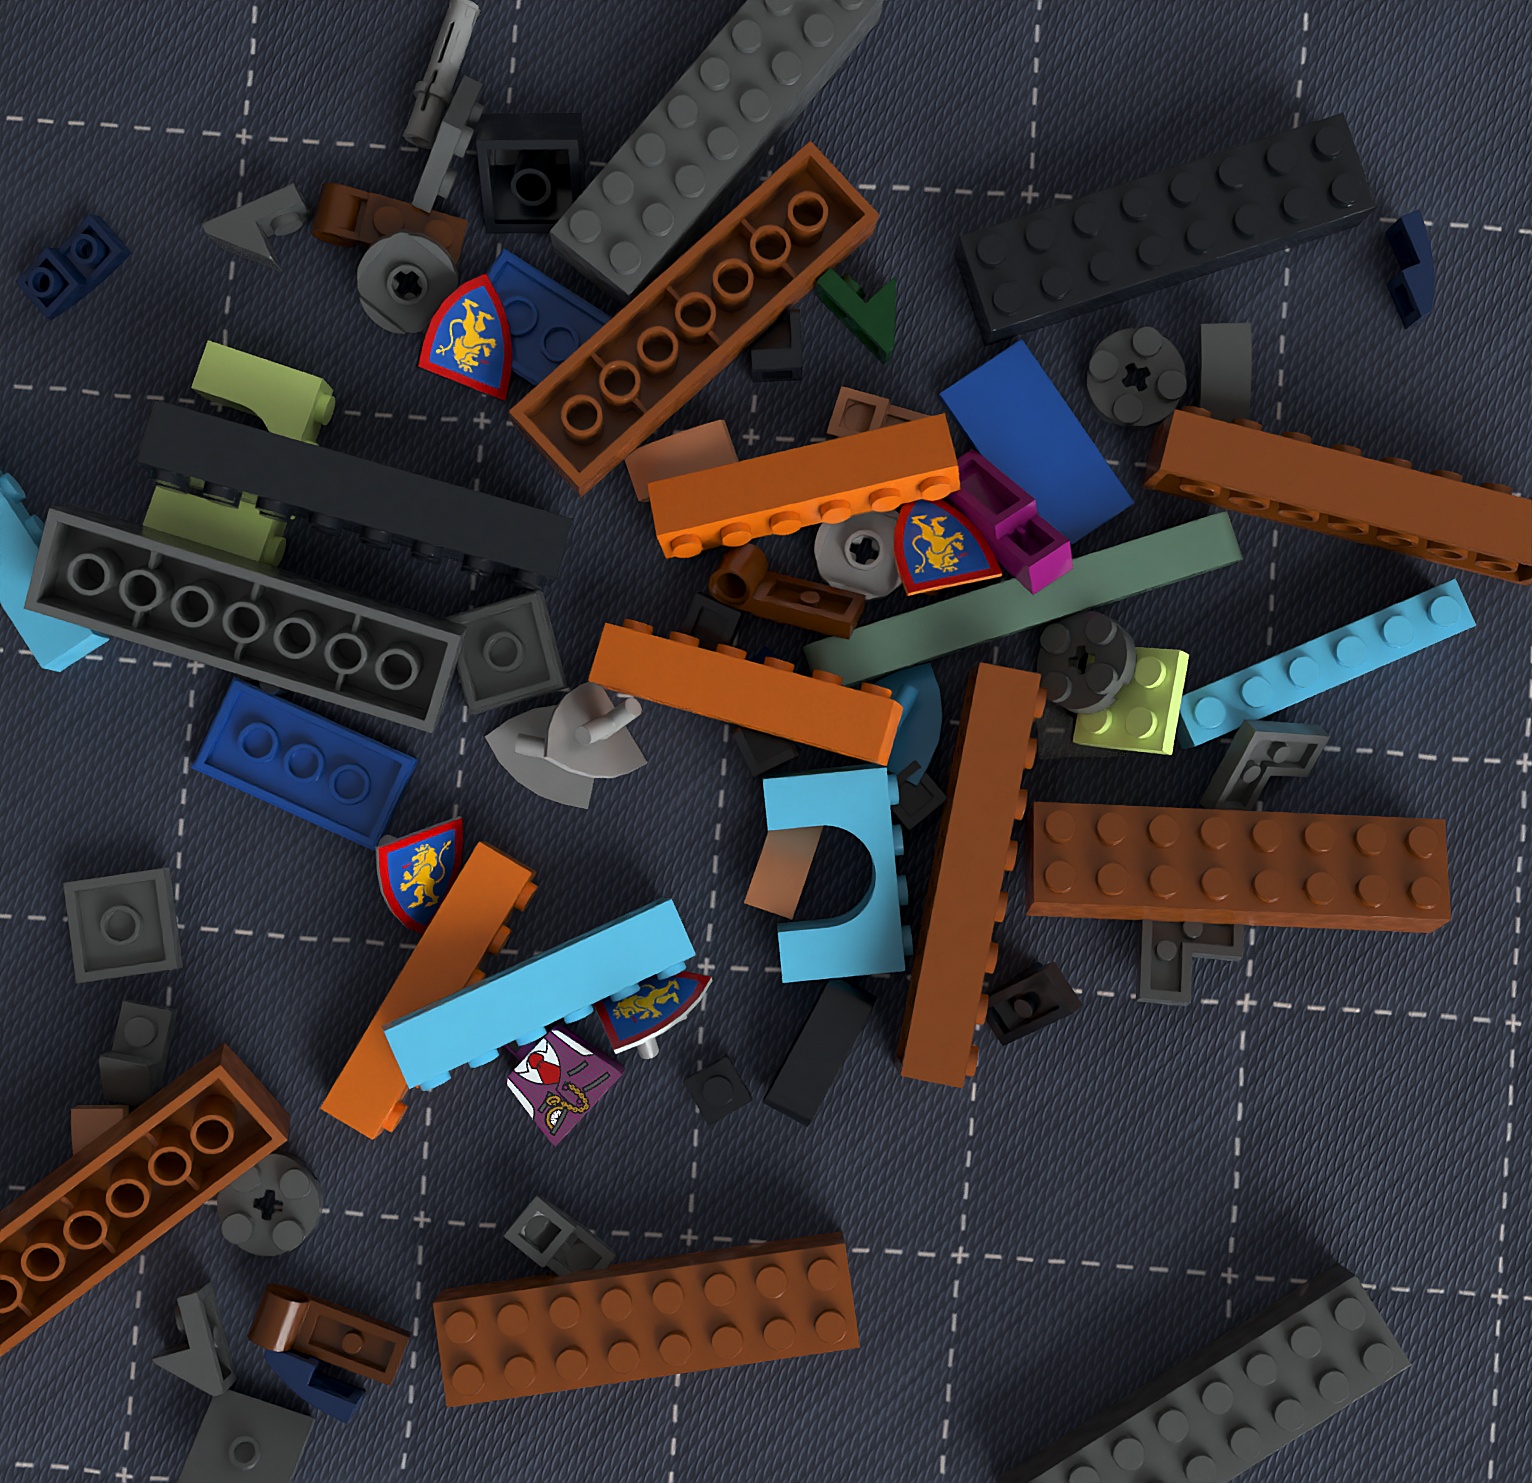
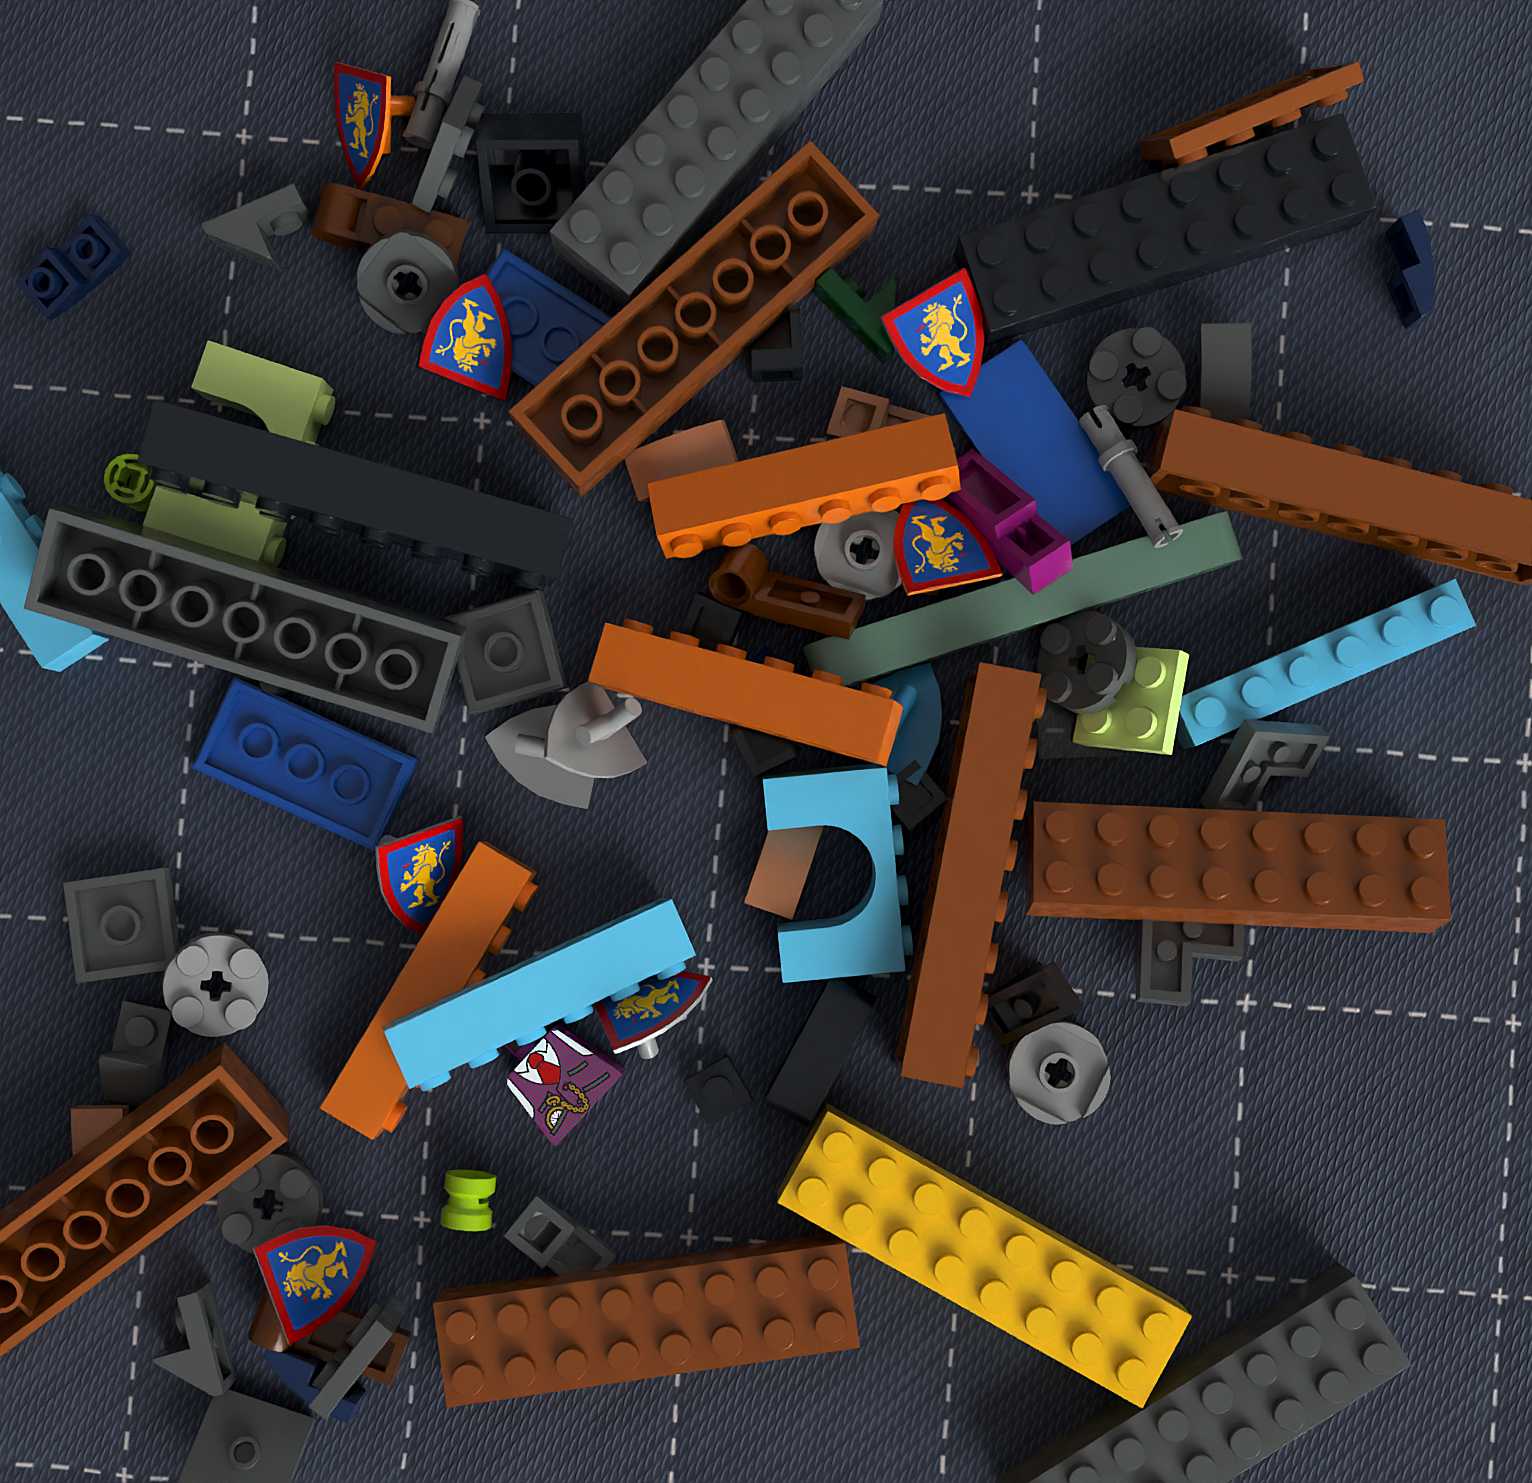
none -> lime wheel [104,453,156,512]
none -> light grey plate [162,933,269,1037]
none -> shield [252,1225,377,1345]
none -> dark grey plate [308,1295,410,1420]
none -> shield [334,62,416,189]
none -> lime wheel [440,1169,497,1231]
none -> yellow brick [777,1103,1192,1408]
none -> shield [880,268,984,397]
none -> light grey plate [1007,1020,1111,1125]
none -> light grey pin [1079,405,1184,548]
none -> dark orange plate [1137,61,1364,166]

